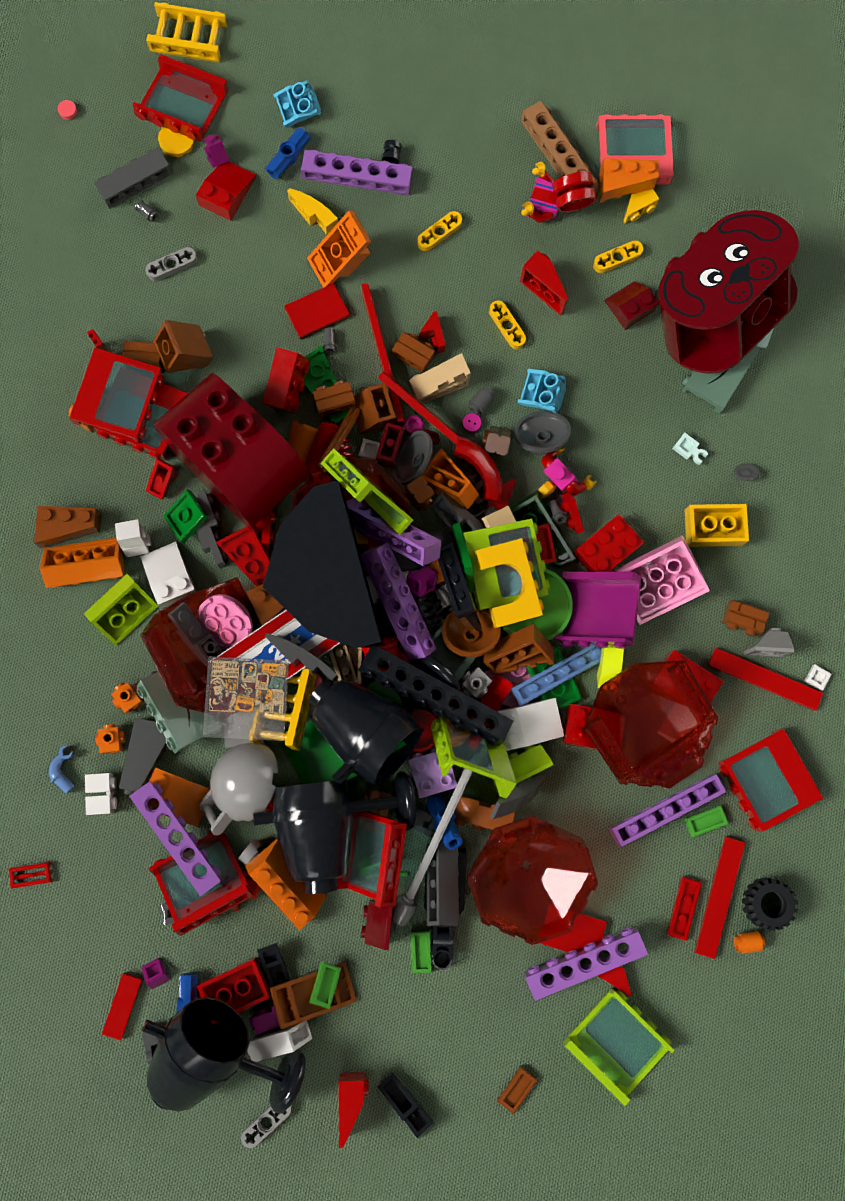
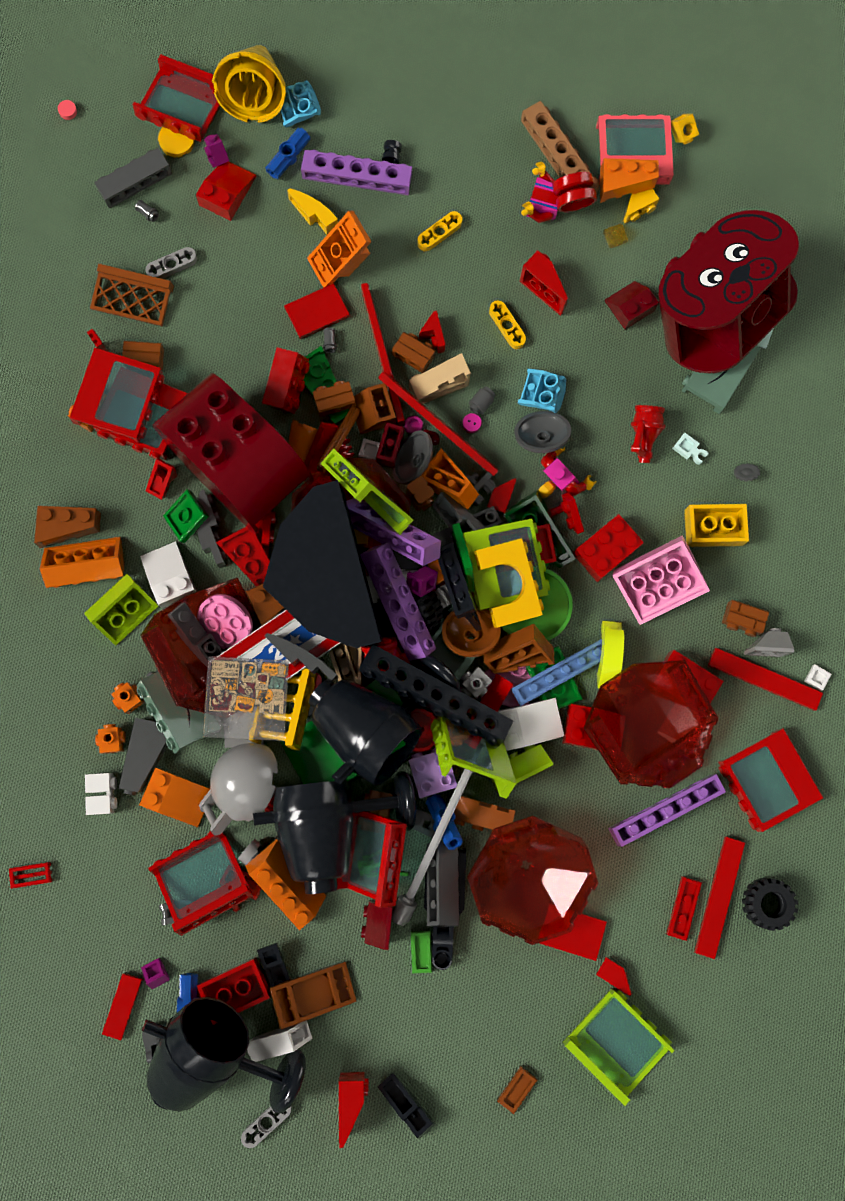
medium blue piece [49,745,75,794] -> none
white piece [115,519,151,557] -> none
medium lavender brick [129,781,222,896] -> none
yellow fence [146,2,227,63] -> none
dark orange slope [153,320,213,373] -> none
magenta brick [249,1004,280,1034] -> none
bright green tile [309,962,342,1009] -> none
red brick [453,436,503,504] -> none
reddish brown brick [482,426,512,456] -> none
tan slope [482,506,516,536] -> none
dark grey slope [490,775,545,819] -> none
medium lavender brick [525,927,648,1001] -> none
dark grey pin [547,500,567,524] -> none
magenta panel [554,572,641,649] -> none
yellow beam [593,241,643,273] -> none
bright green tile [684,805,729,837] -> none
orange brick [734,931,766,954] -> none
none -> dark orange fence [90,263,174,327]
none -> yellow cone [212,45,286,123]
none -> clear yellow tile [603,223,628,248]
none -> red piece [631,405,666,463]
none -> yellow brick [671,114,699,144]

